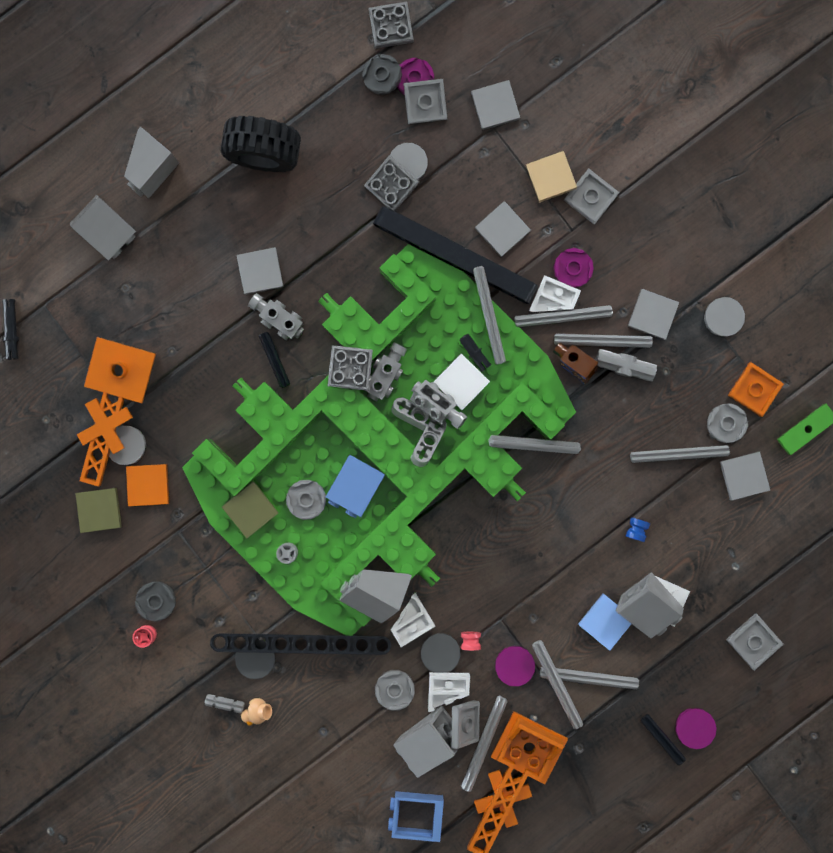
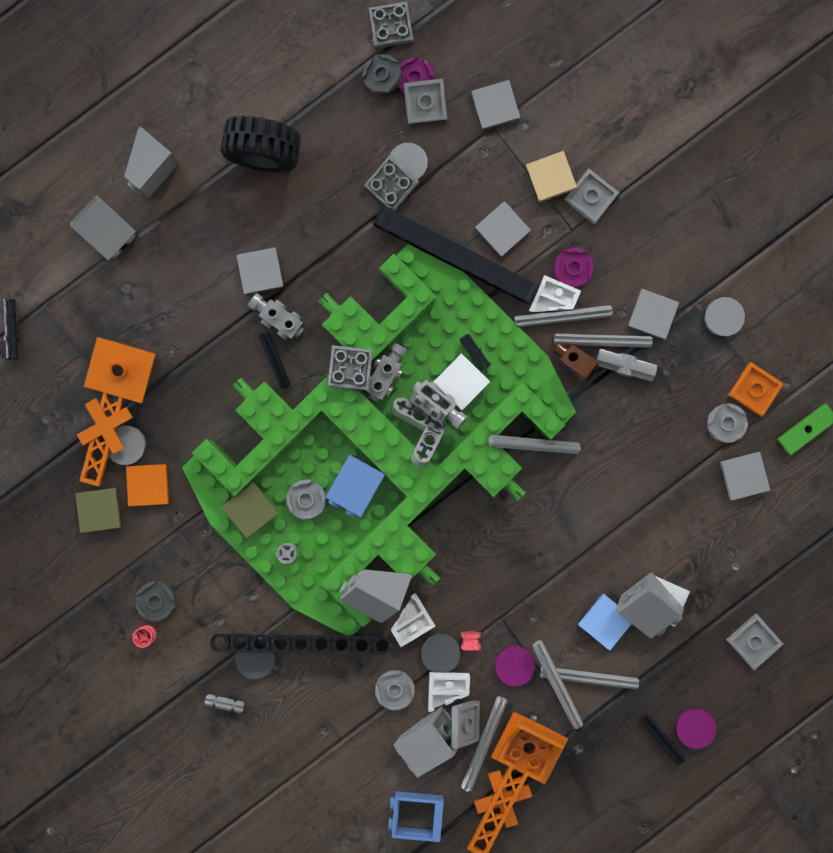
light nougat animal [241,698,272,726] -> none
light grey axle [473,266,506,365] -> none
blue wheel [625,517,650,542] -> none
light grey axle [630,445,730,463] -> none

